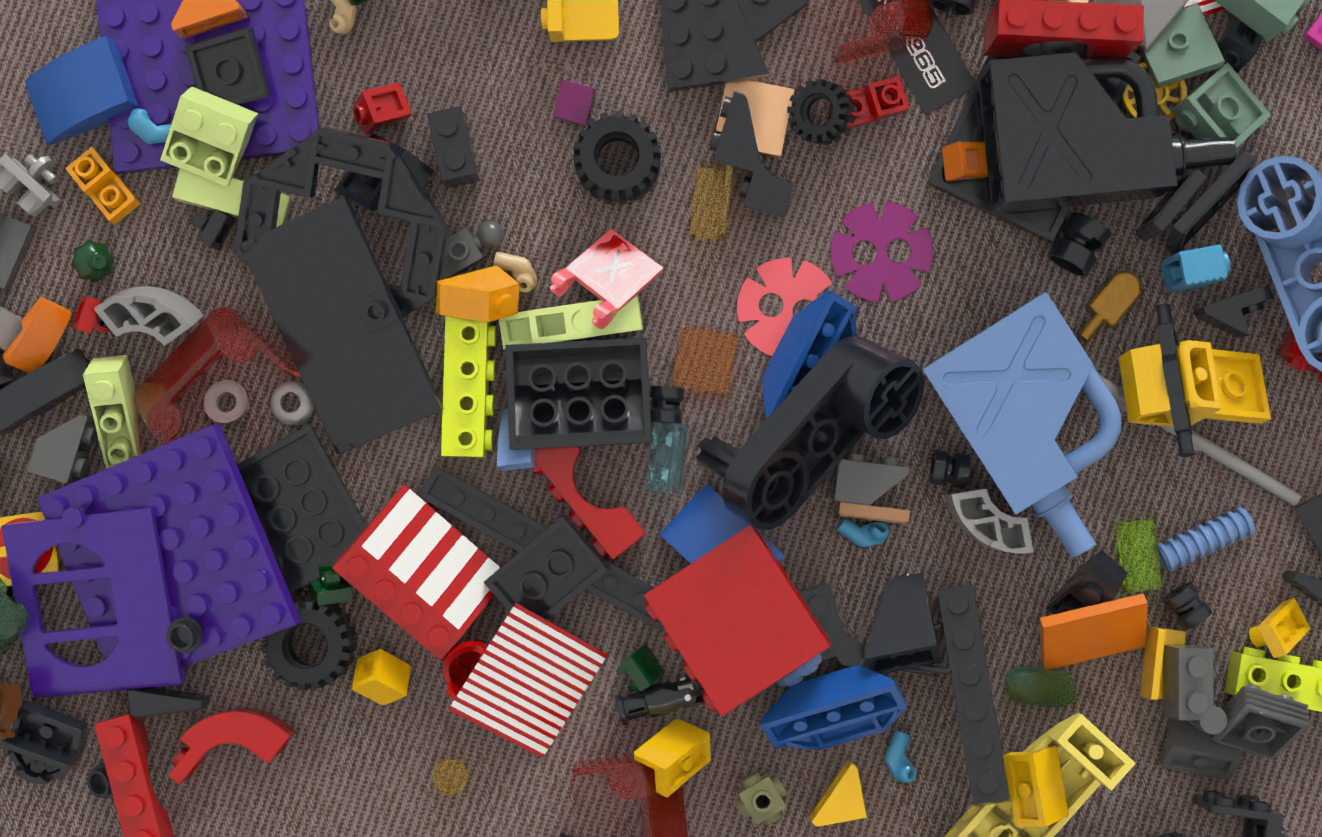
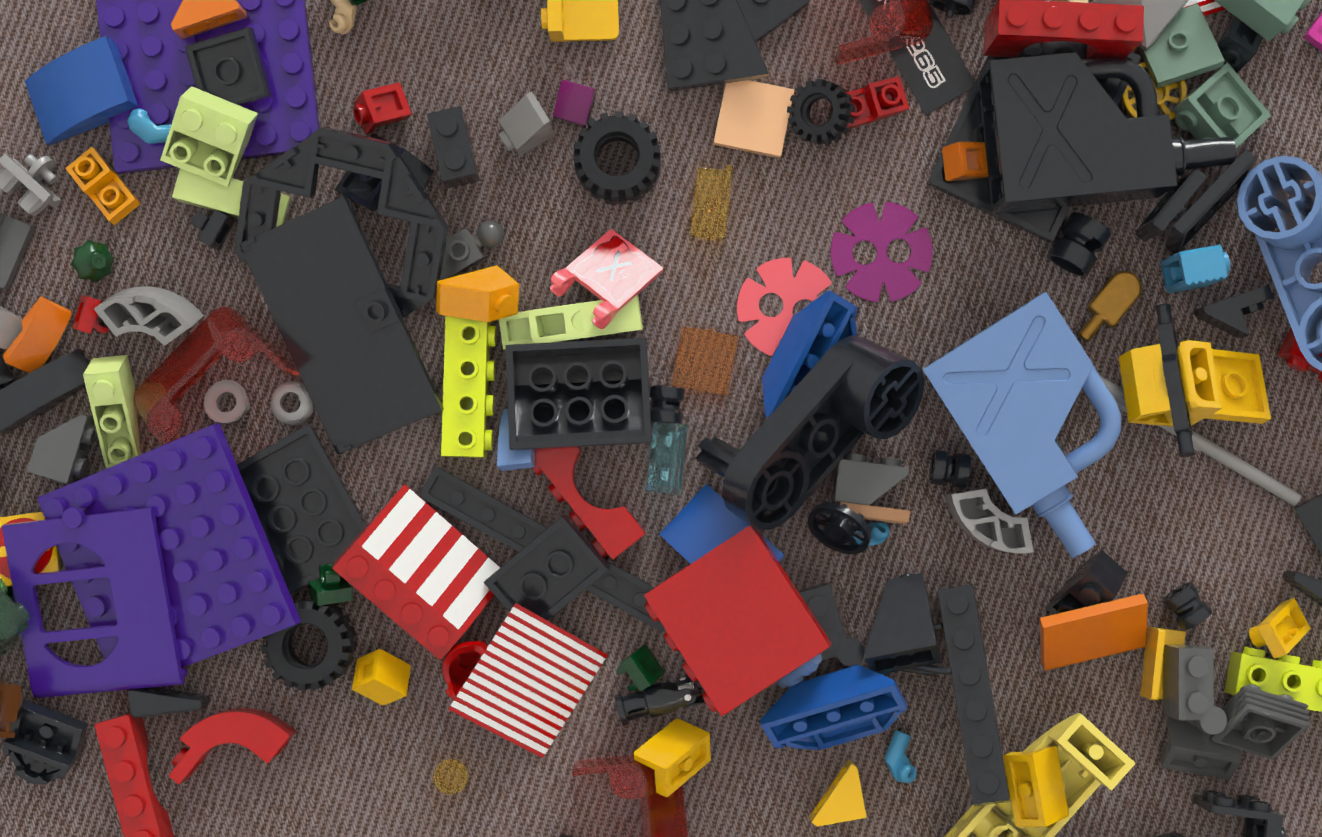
black plate [87,763,113,799] -> none
black plate [166,617,203,653] -> none
tan arm [493,251,537,293] -> none
black arch [709,91,794,218] -> none
olive brick [735,771,788,826] -> none
clear green tile [1005,666,1077,708] -> none
clear neon green plate [1116,519,1162,593] -> none
medium blue piece [1156,507,1255,572] -> none
none -> light grey slope [498,91,555,157]
none -> black wheel [808,501,872,554]

